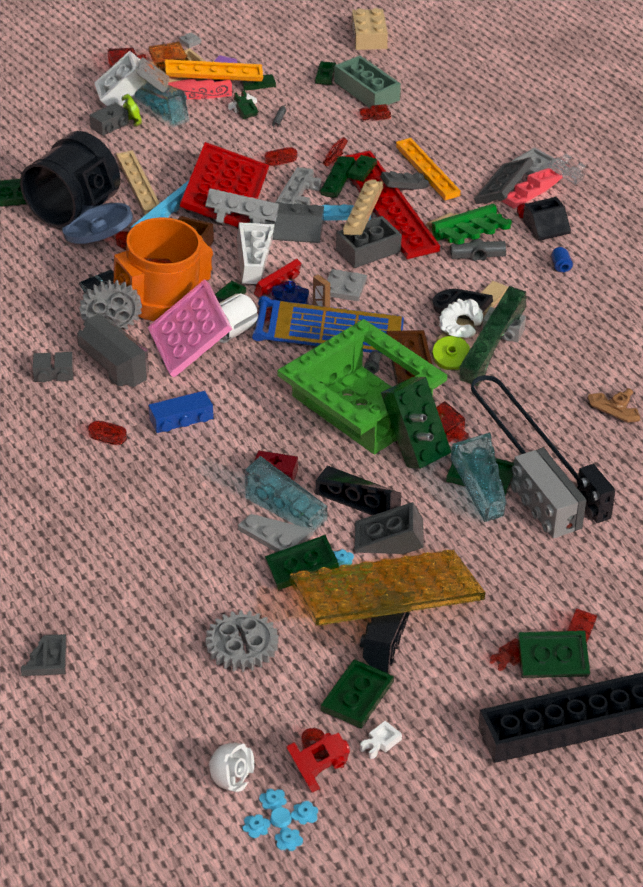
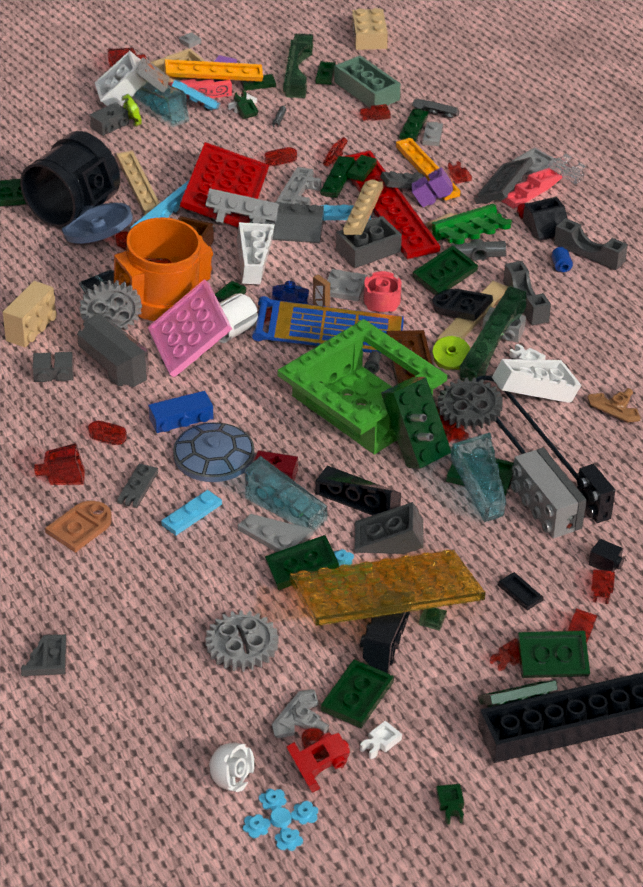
clear orange plate [148,42,188,68] -> none
red plate [254,259,302,297] -> none
white piece [439,299,483,339] -> none
none -> tan brick [3,281,57,347]
none -> clear red torso [34,443,85,485]
none -> nougat tile [45,501,112,553]
none -> dark grey hinge [117,463,158,508]
none -> medium azure plate [161,490,222,536]
none -> medium azure plate [172,80,221,110]
none -> sand blue dish [173,422,255,482]
none -> light grey piece [272,689,329,738]
none -> clear green arch [283,33,314,98]
none -> coral brick [364,271,402,312]
none -> dark green plate [399,109,429,142]
none -> medium lavender piece [412,167,453,207]
none -> dark grey hinge [413,98,460,118]
none -> dark green plate [413,245,478,295]
none -> clear green plate [419,605,447,631]
none -> light grey plate [423,122,443,146]
none -> dark green plate [436,784,464,825]
none -> dark grey gear [438,378,503,430]
none -> clear red plate [448,161,472,184]
none -> plate [477,680,558,708]
none -> white wedge [492,359,581,403]
none -> black tile [498,572,544,610]
none -> dark grey arch [503,261,551,325]
none -> white plate [509,344,546,360]
none -> dark grey arch [554,218,628,270]
none -> black brick [589,539,624,575]
none -> clear red plate [591,569,615,604]

